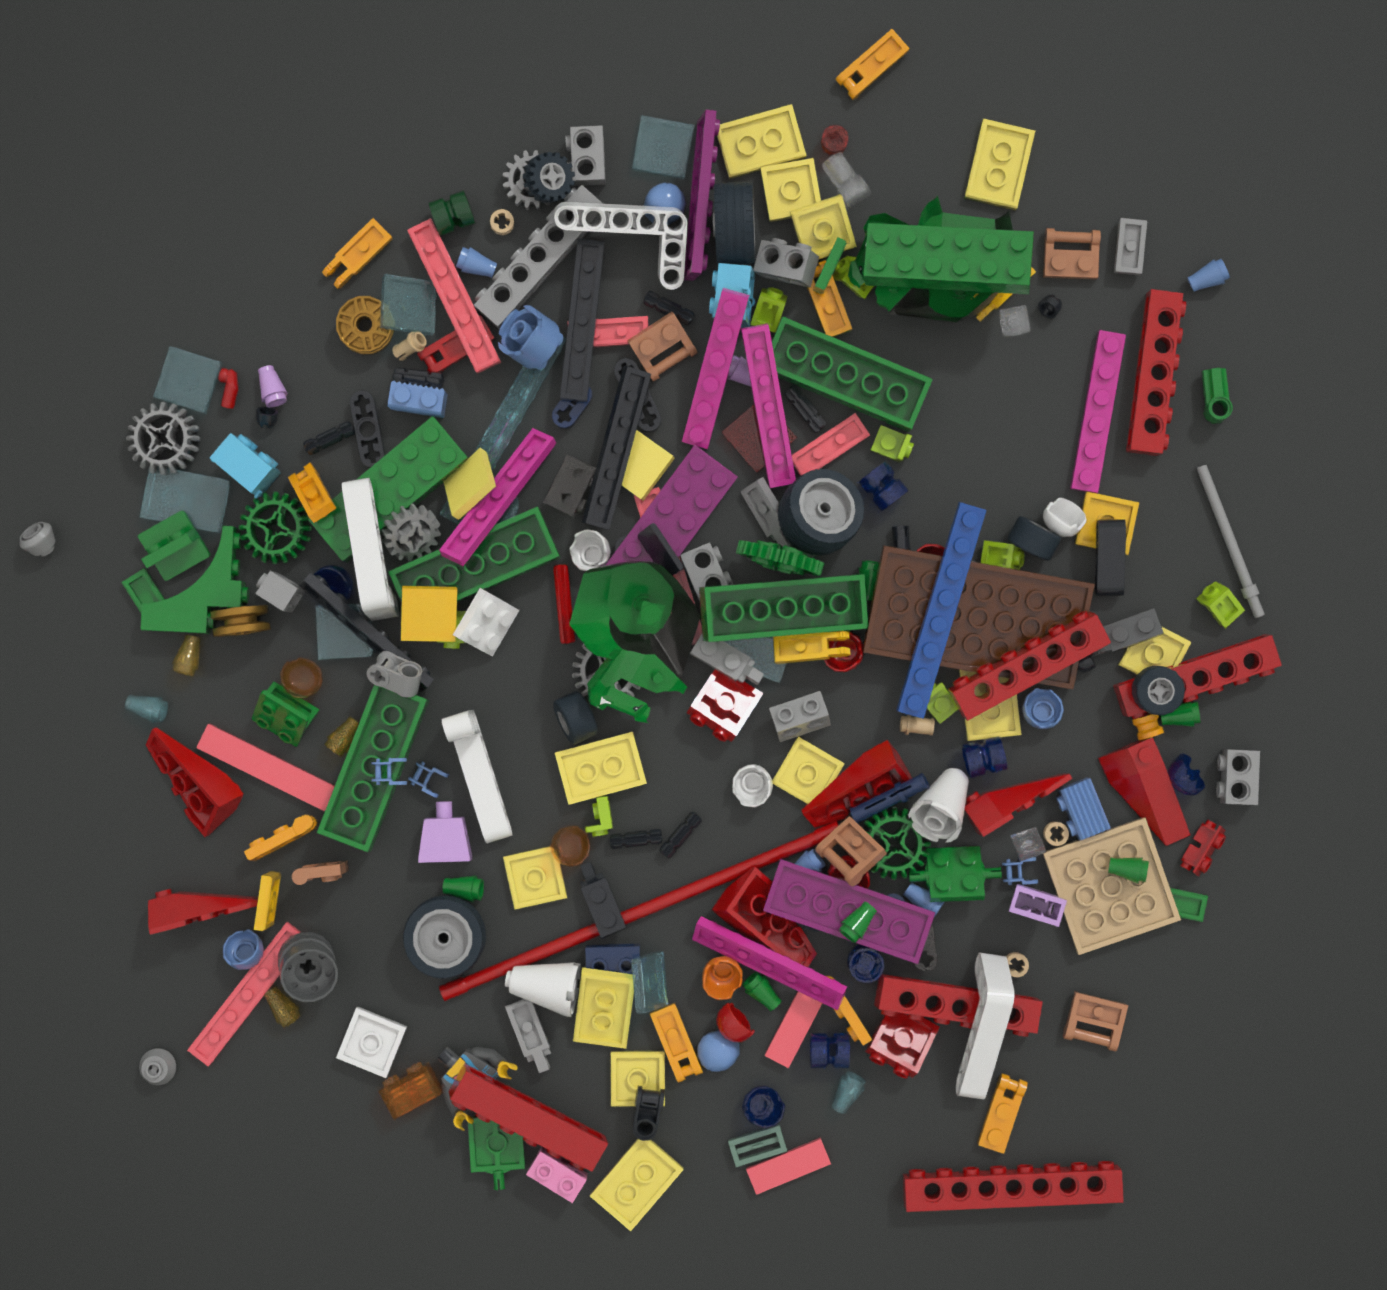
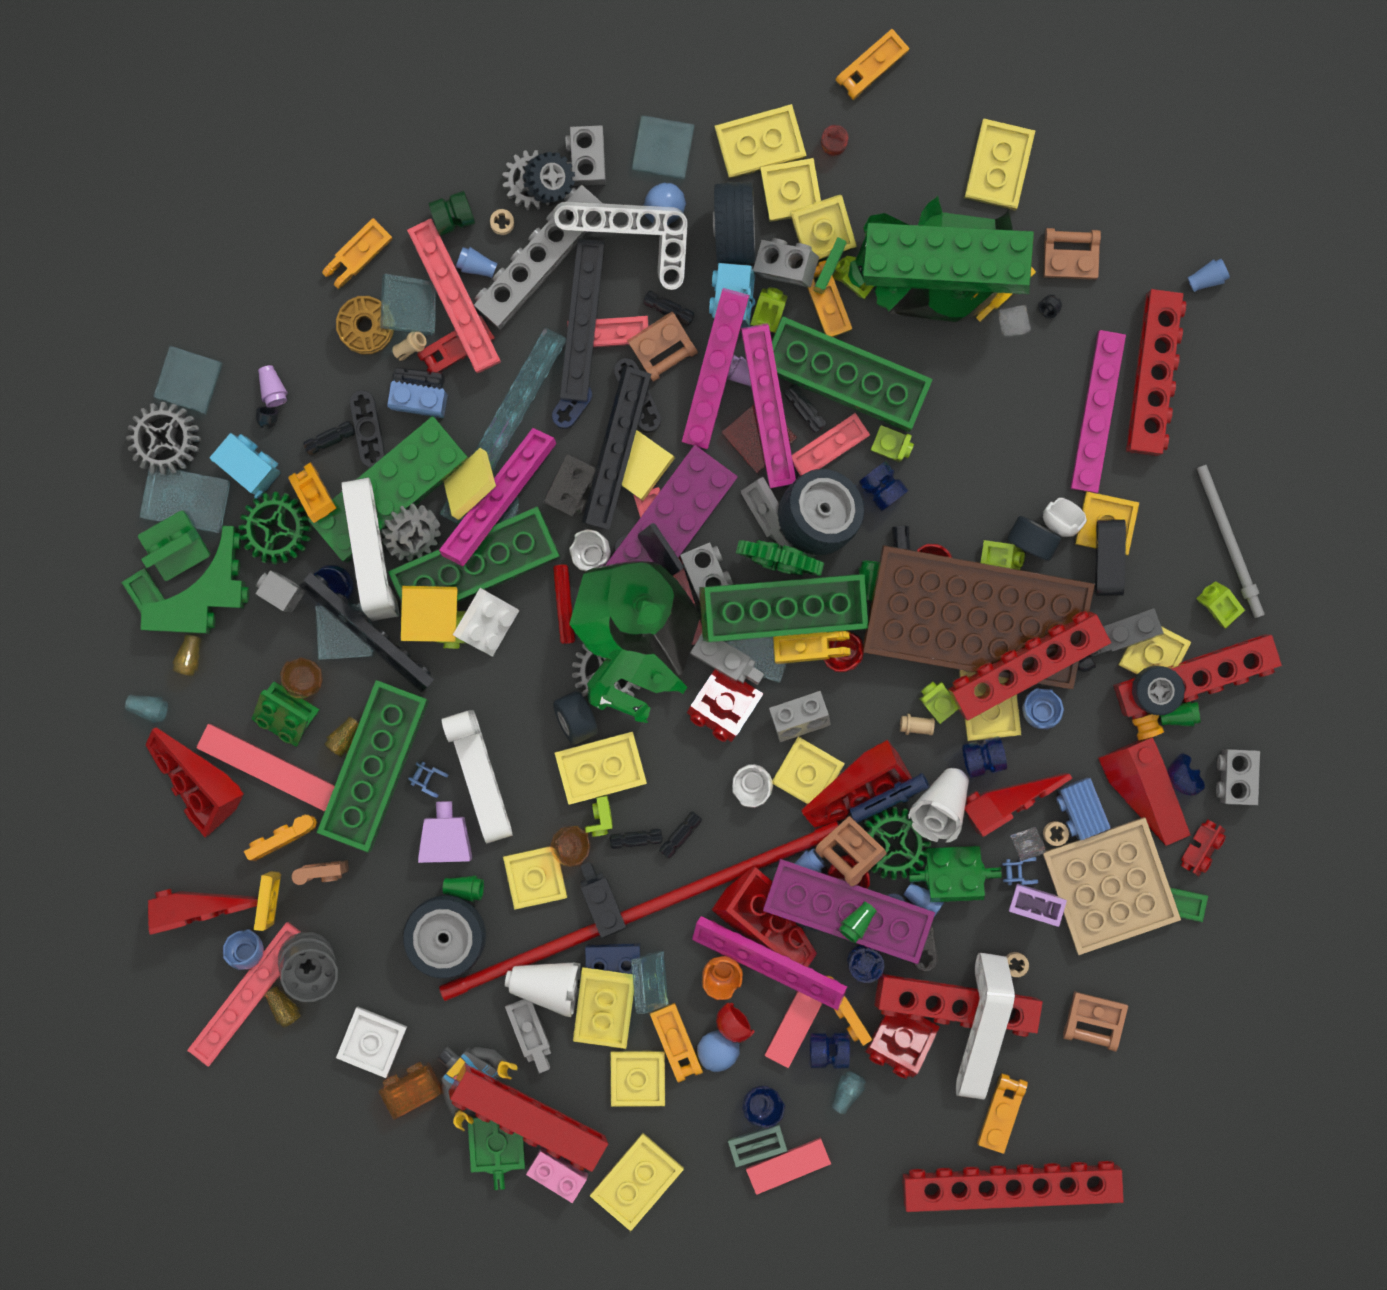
light grey cone [19,522,56,557] -> none
light grey cone [139,1048,176,1085] -> none
pearl gold wheel [210,605,271,637] -> none
red arm [218,368,238,409] -> none
light grey piece [367,651,422,697] -> none
medium blue piece [371,758,407,785] -> none
medium blue brick [498,305,563,370] -> none
black piece [633,1085,665,1141] -> none
magenta plate [684,110,720,281] -> none
green cone [742,971,782,1011] -> none
clear piece [822,152,871,210] -> none
blue plate [896,502,986,719] -> none
green cone [1108,857,1149,884] -> none
light grey plate [1114,218,1147,276] -> none
green piece [1201,368,1233,424] -> none

